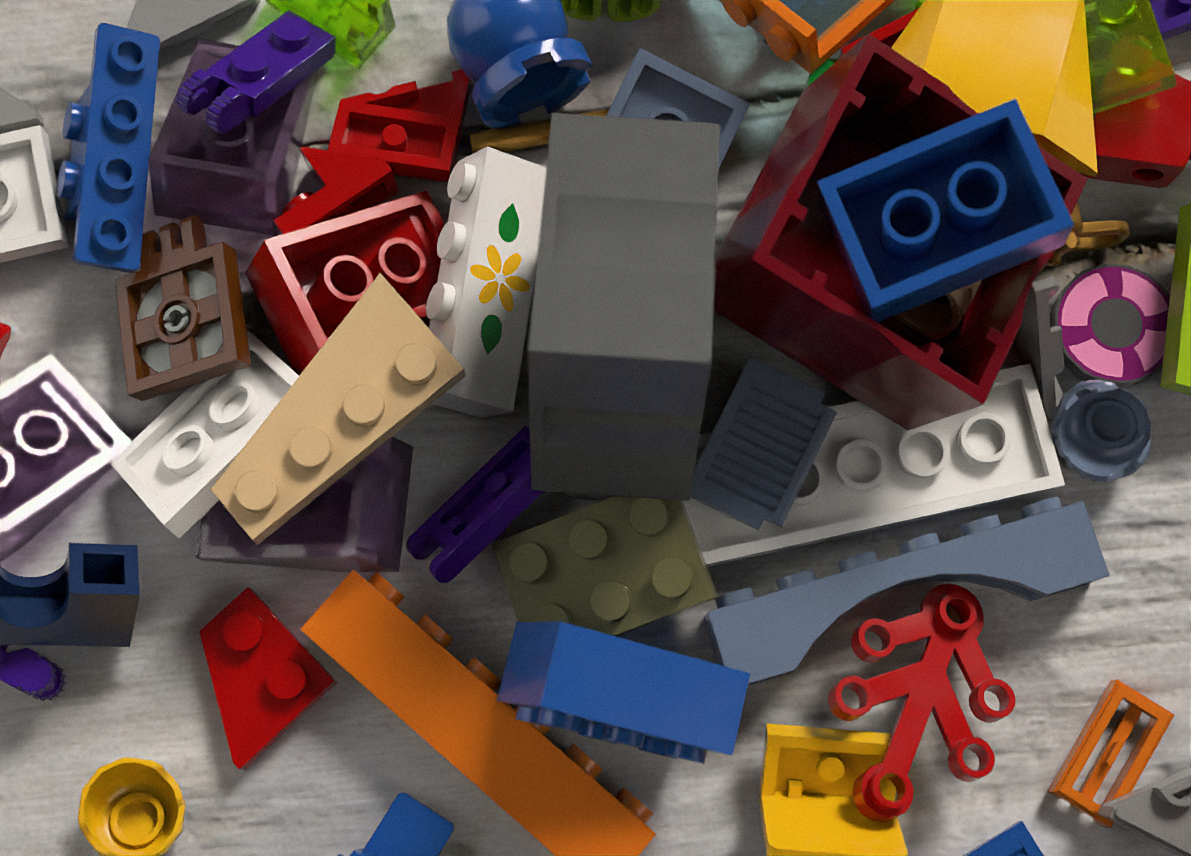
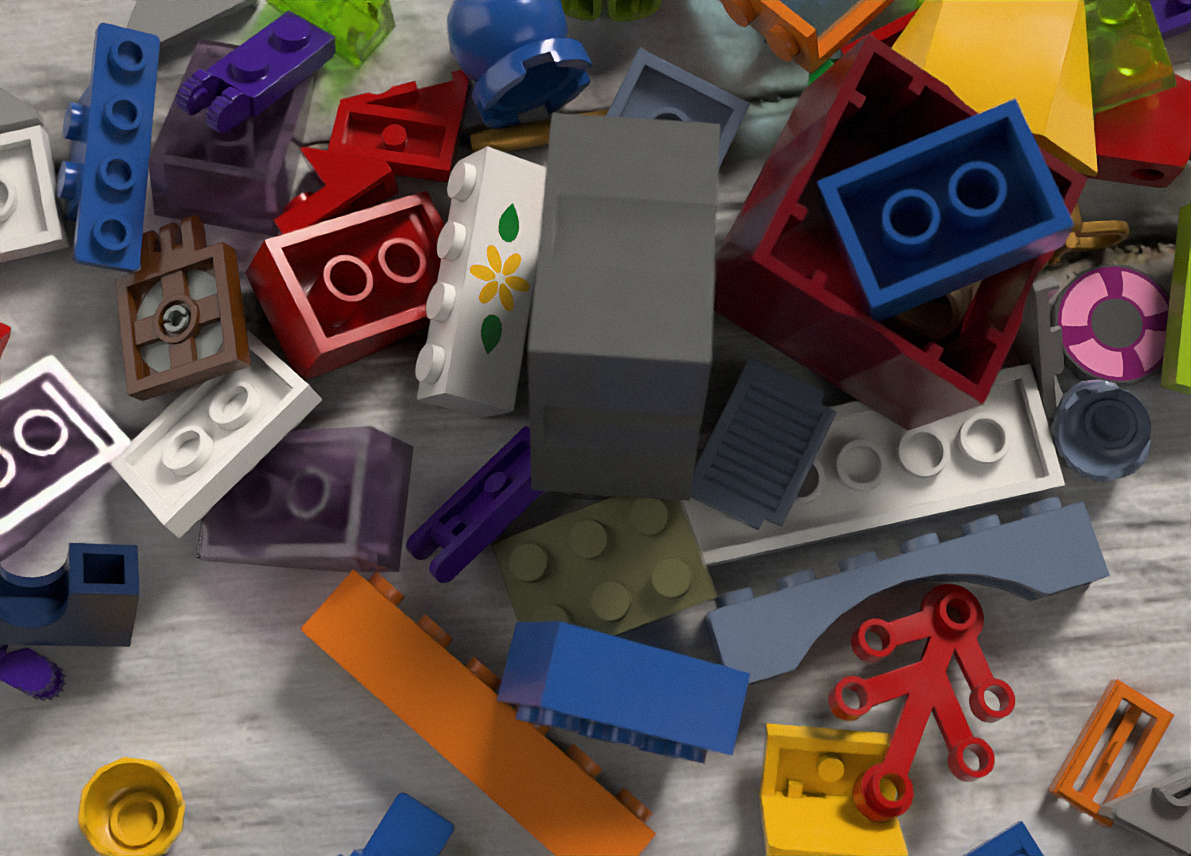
red wing [199,587,338,770] -> none
tan wing [211,273,466,545] -> none

